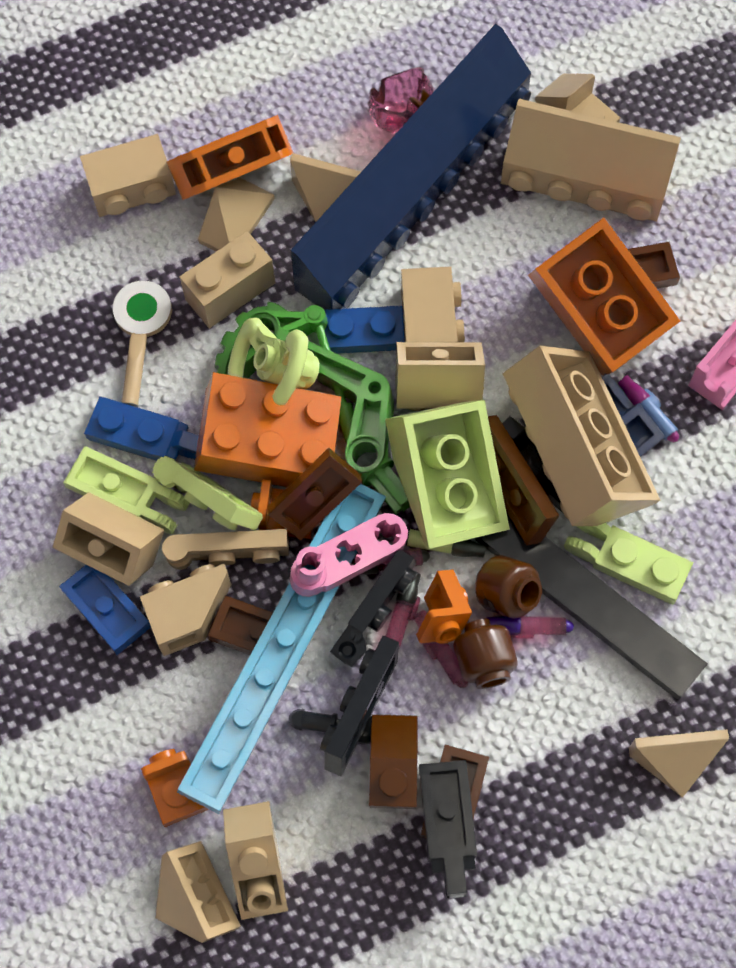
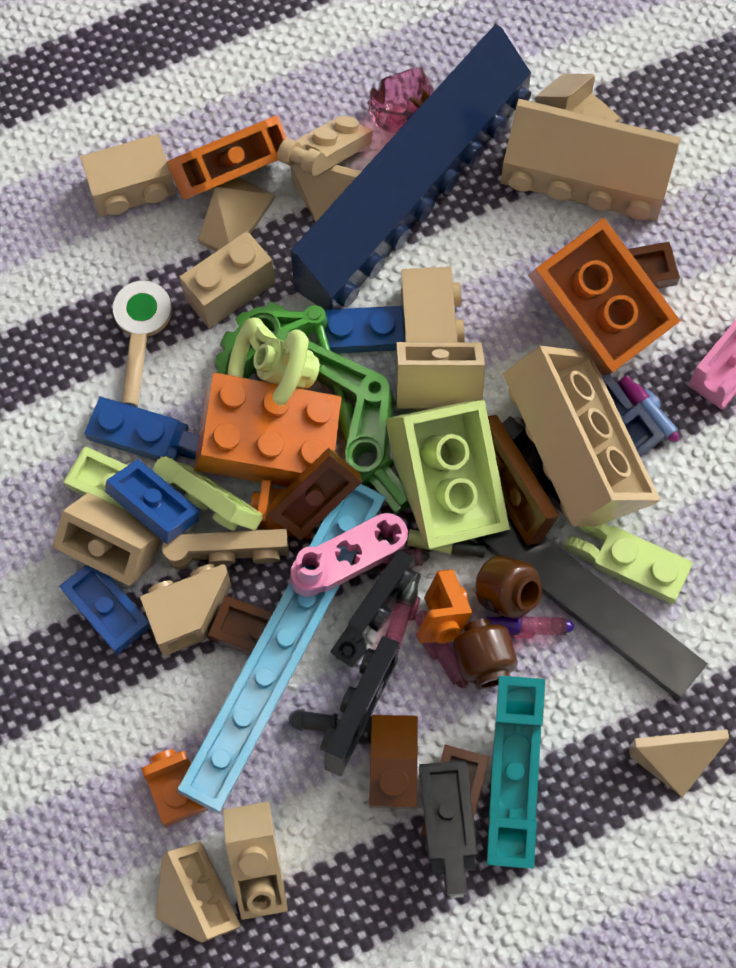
none -> blue plate [105,459,200,544]
none -> tan plate [277,116,373,177]
none -> teal slope [486,675,546,869]

